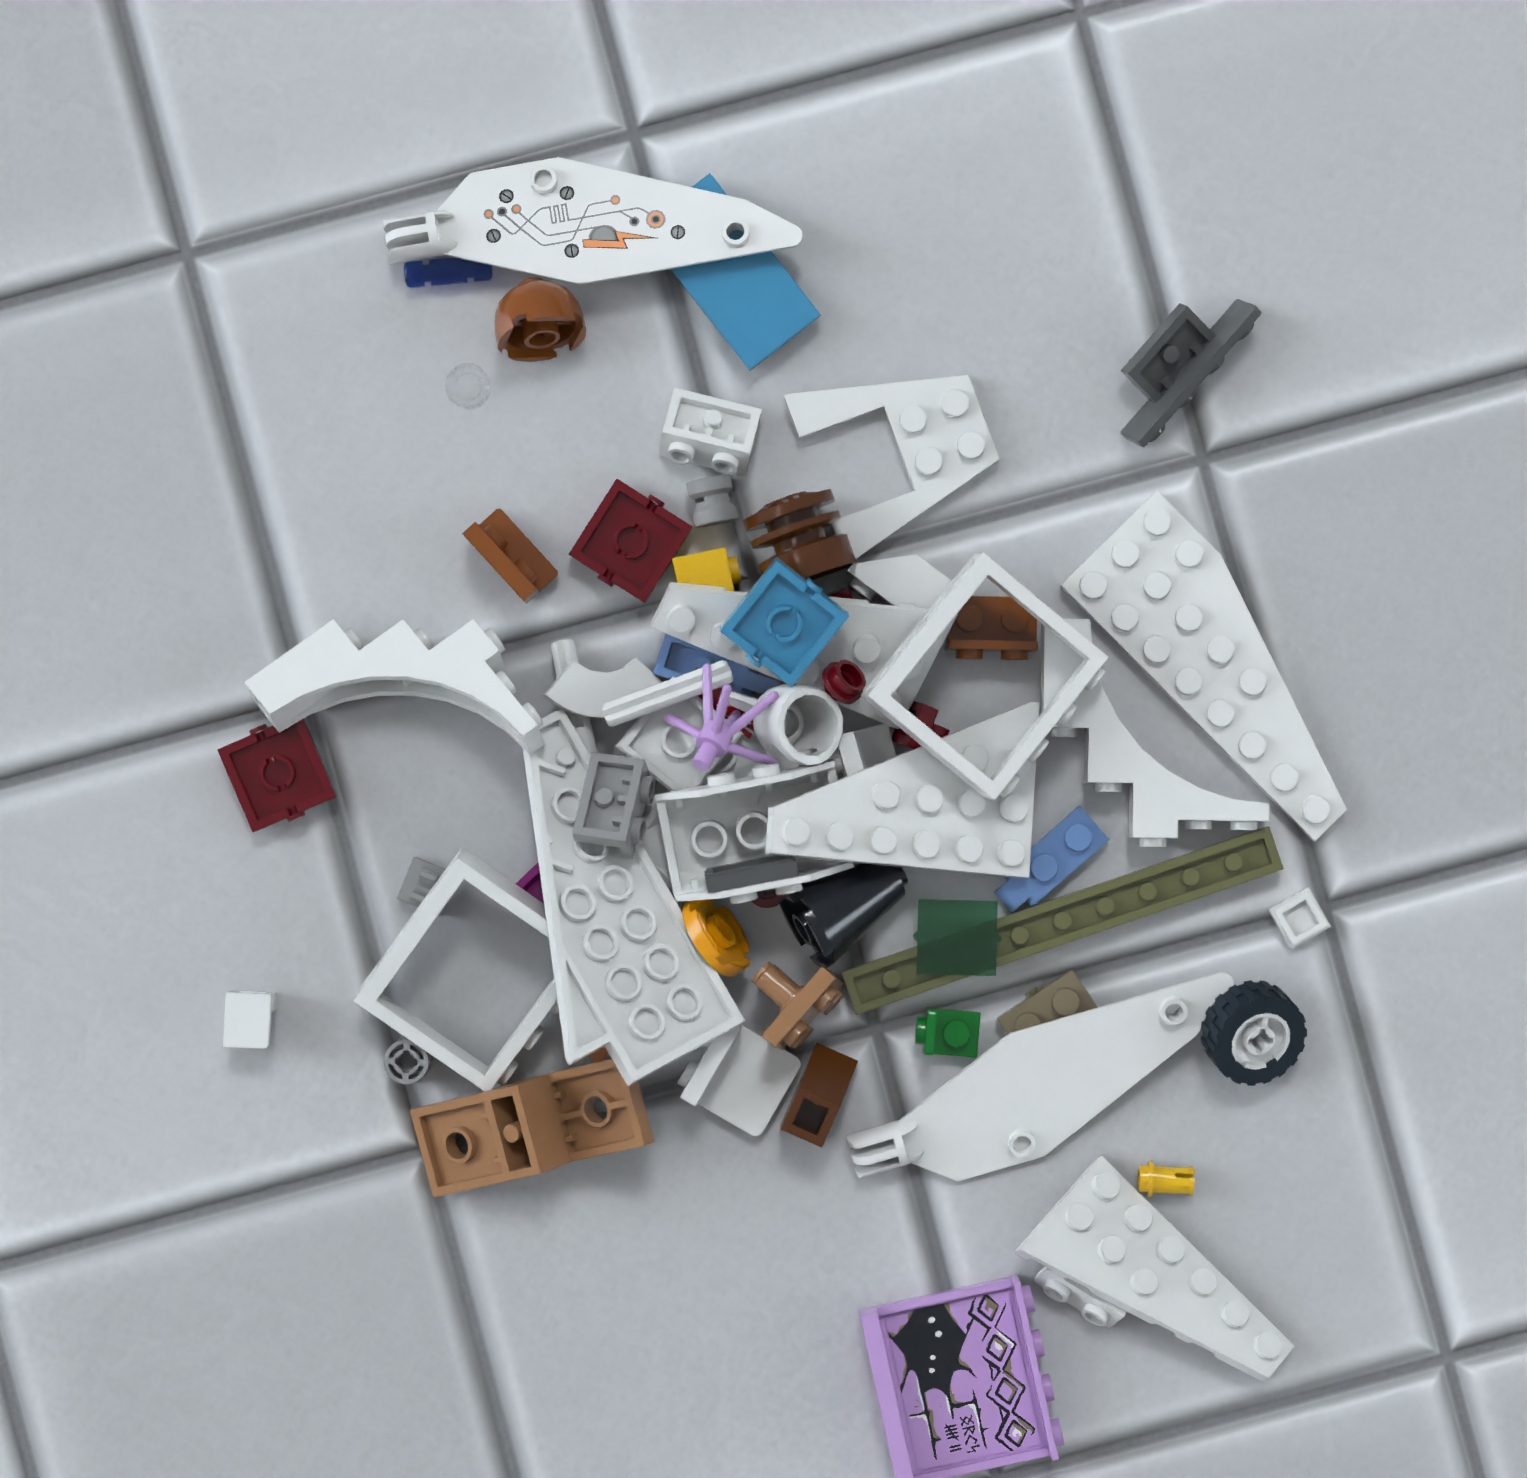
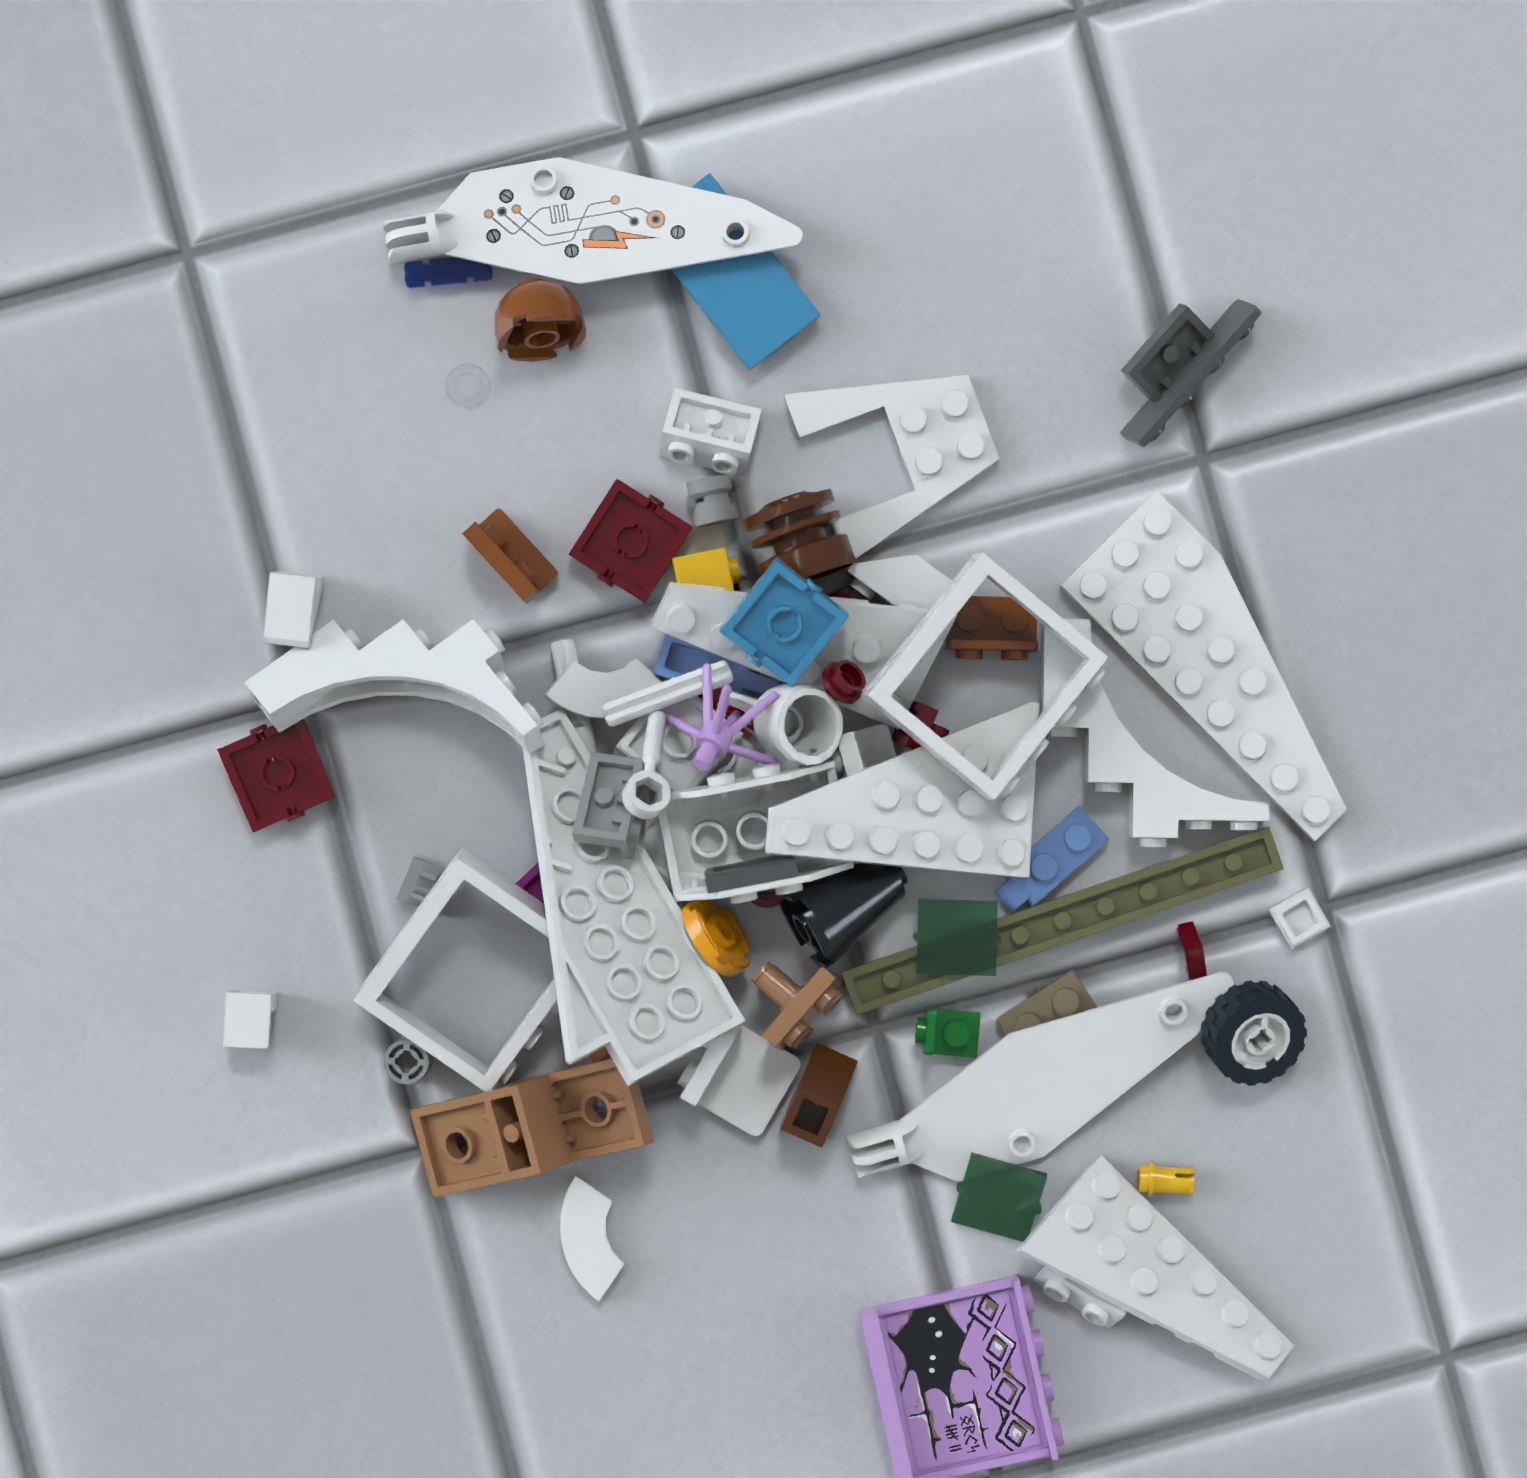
none -> white slope [263,571,324,648]
none -> white tile [560,1174,625,1301]
none -> white piece [622,711,671,819]
none -> clear green piece [951,1152,1047,1242]
none -> dark red tile [1176,921,1207,981]

